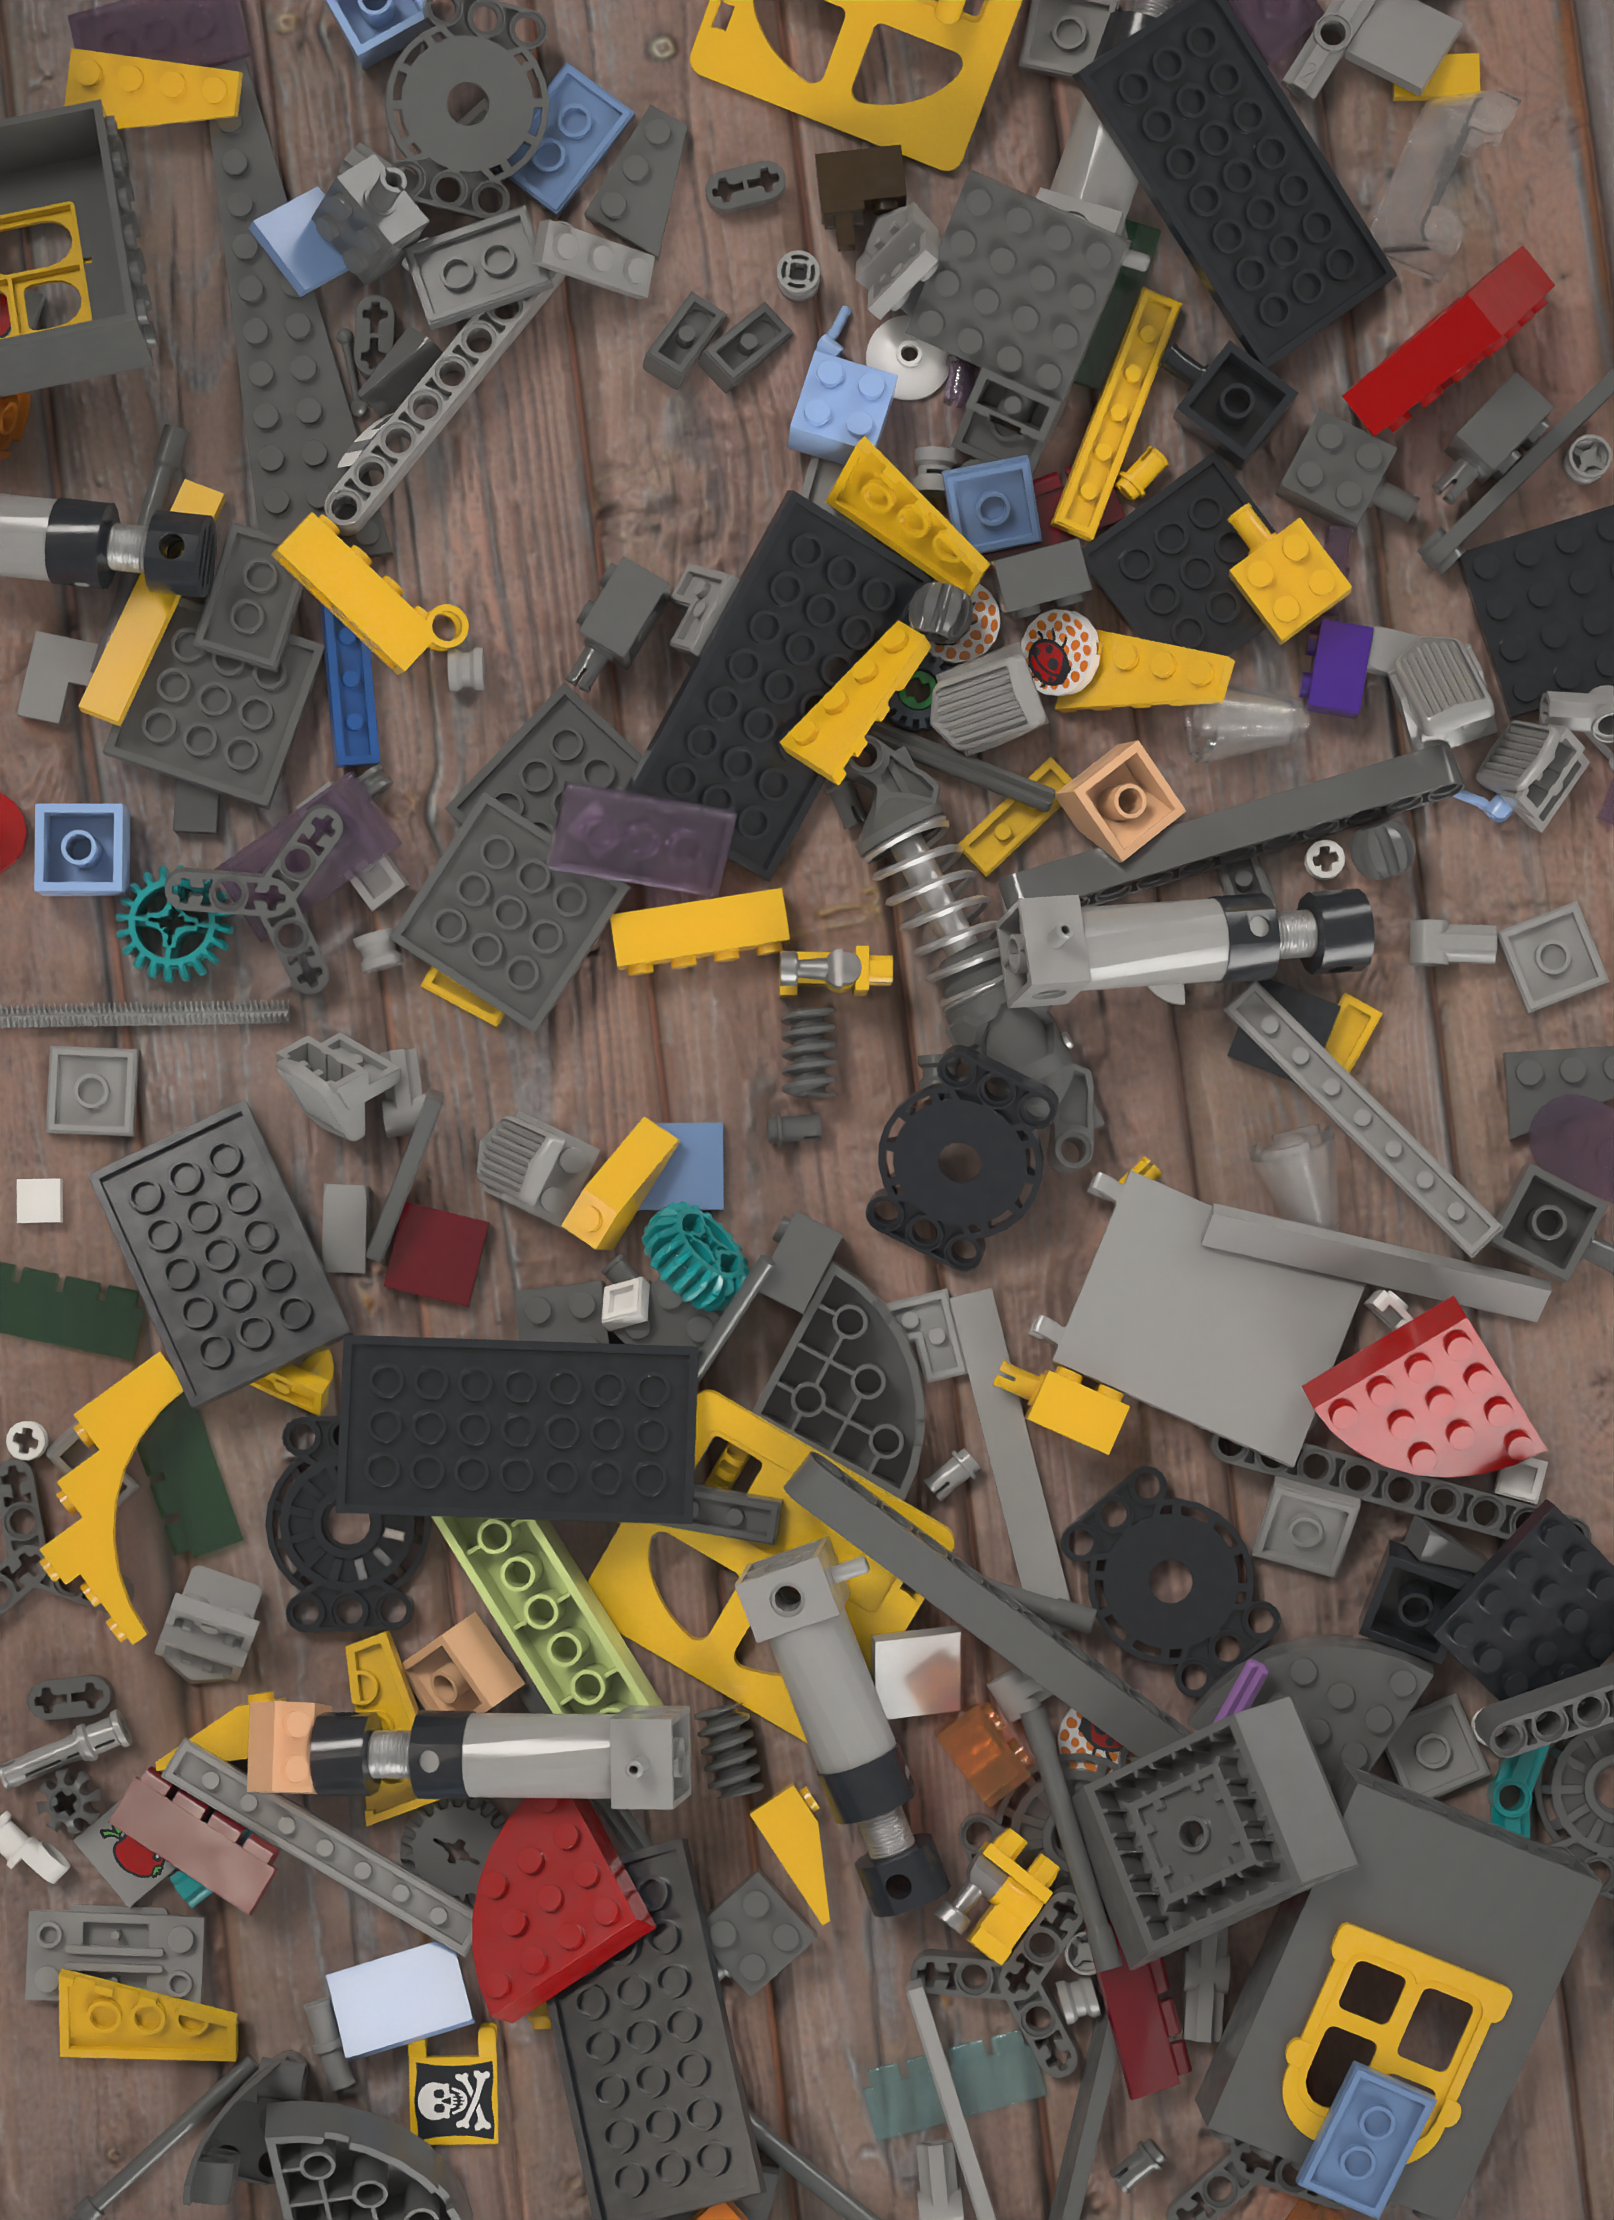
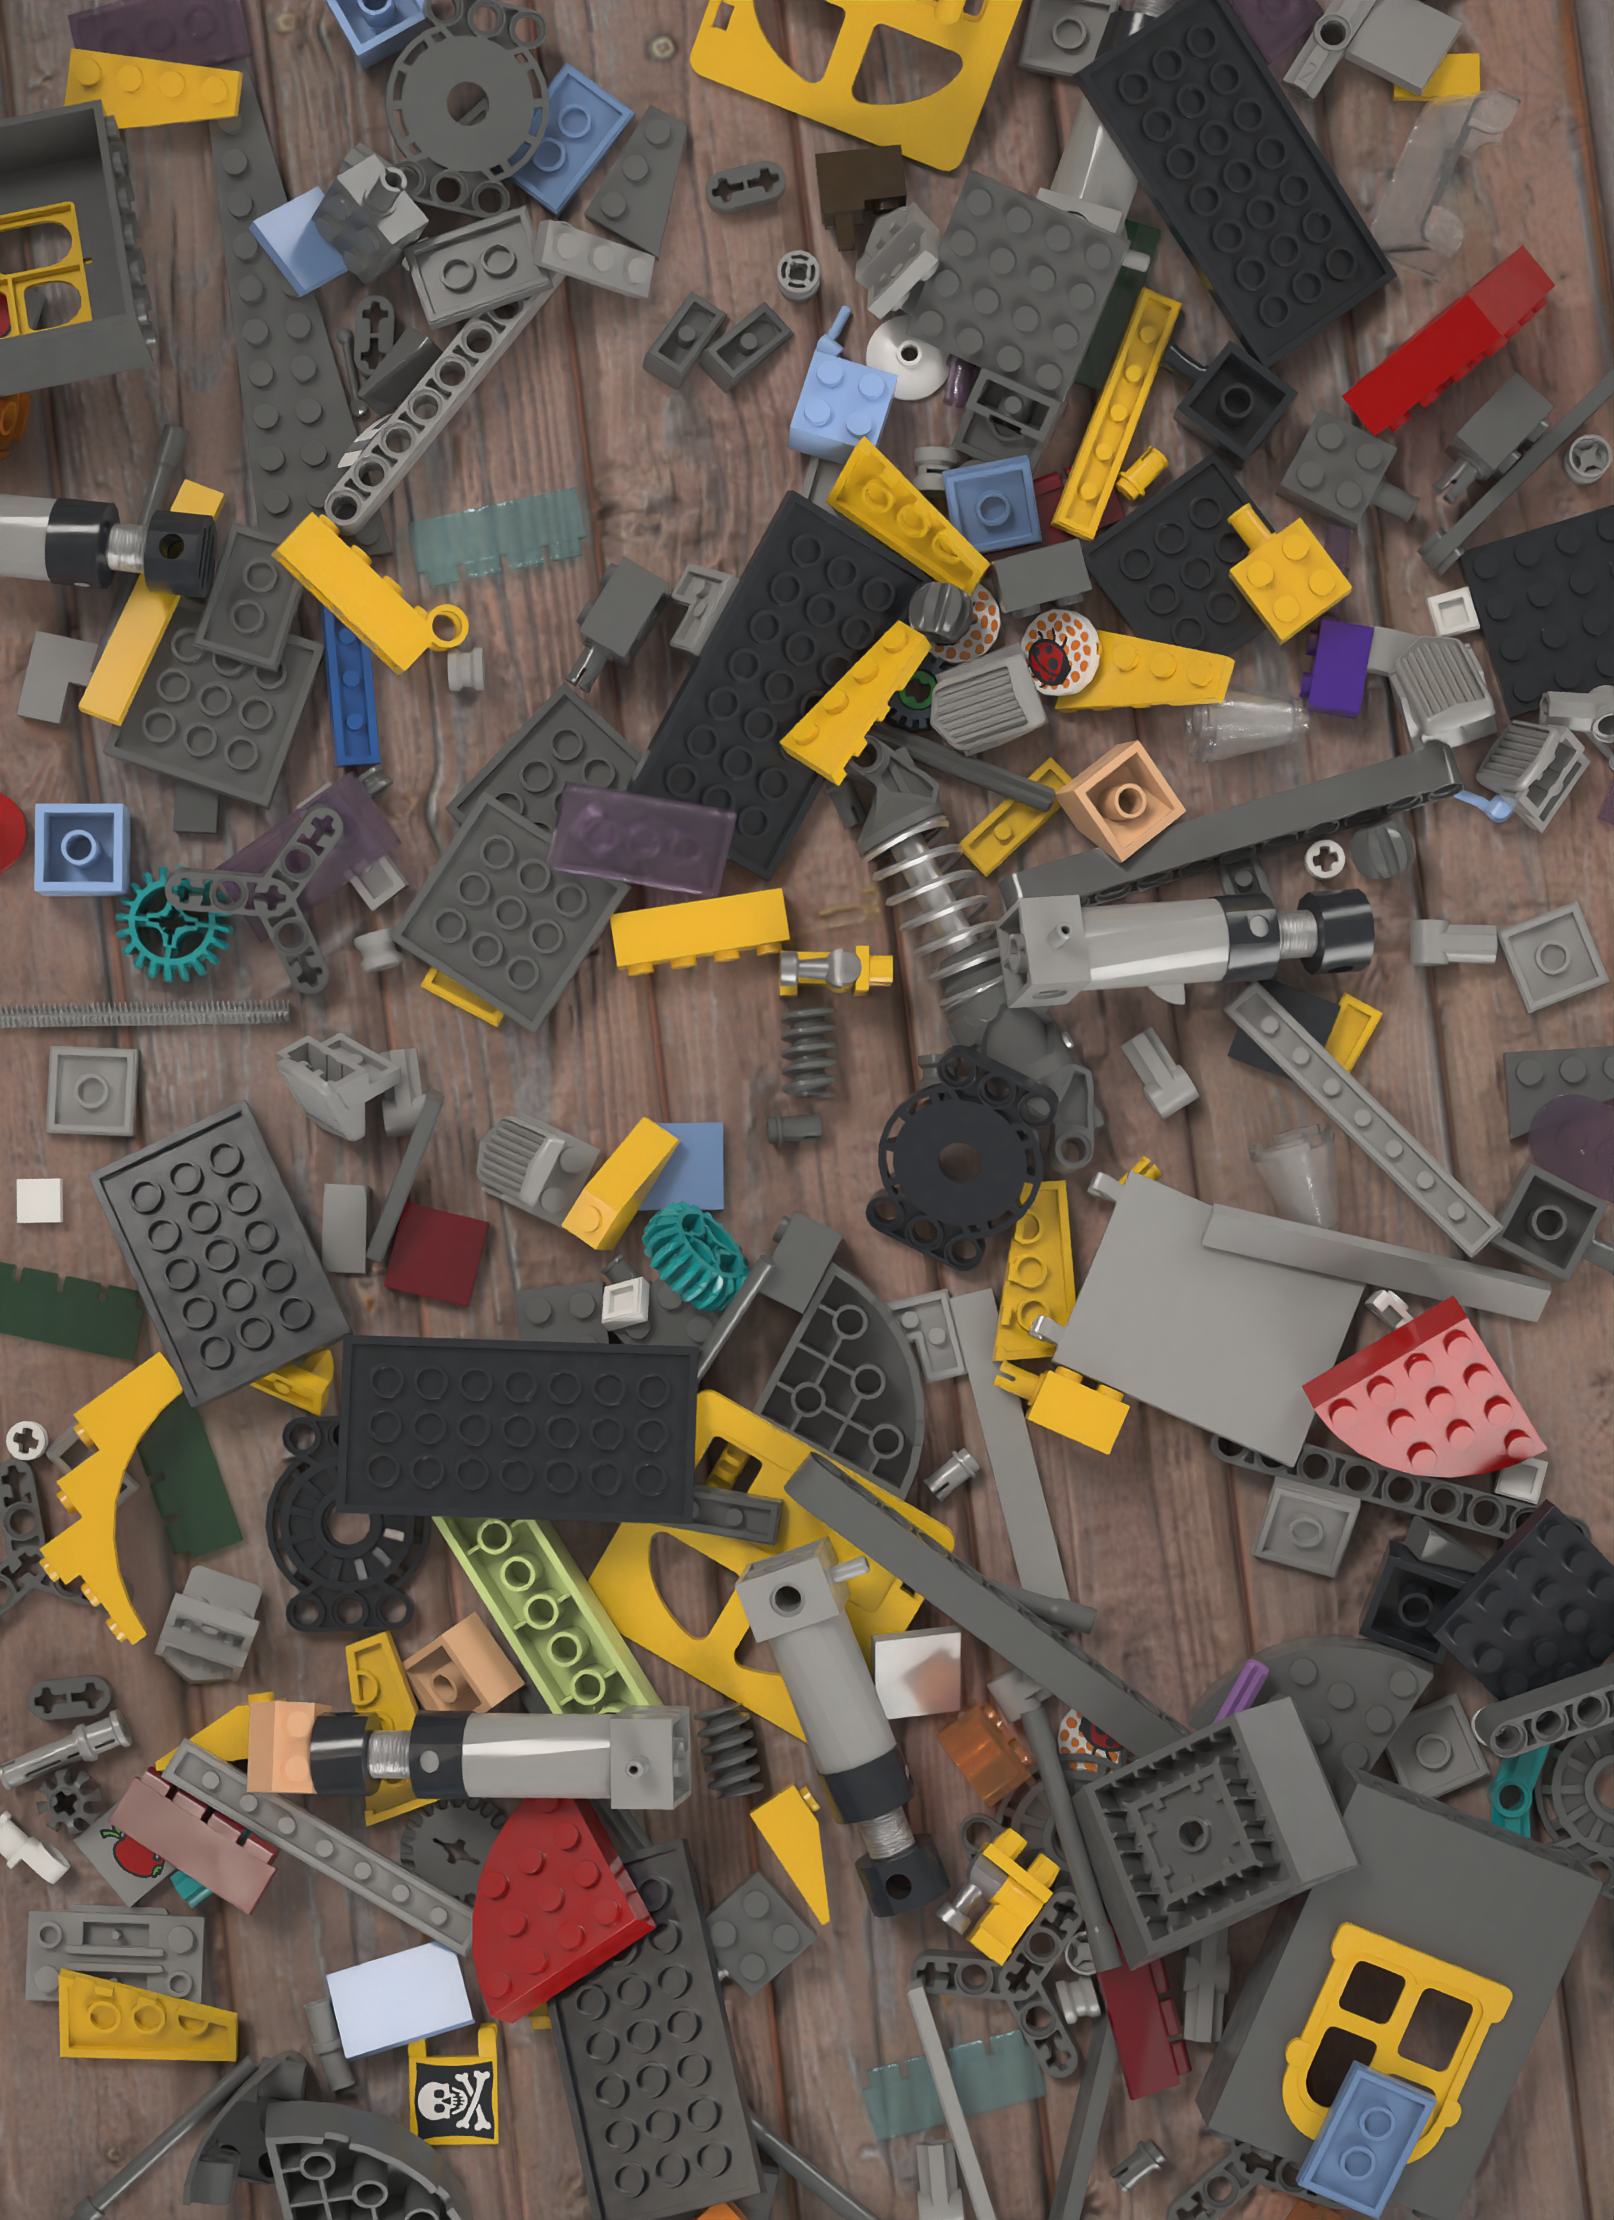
black piece [1060,1466,1281,1697] -> none
none -> clear light blue windscreen [408,487,587,588]
none -> yellow wing [991,1180,1076,1362]
none -> light grey piece [1120,1027,1199,1120]
none -> white tile [1425,587,1480,638]

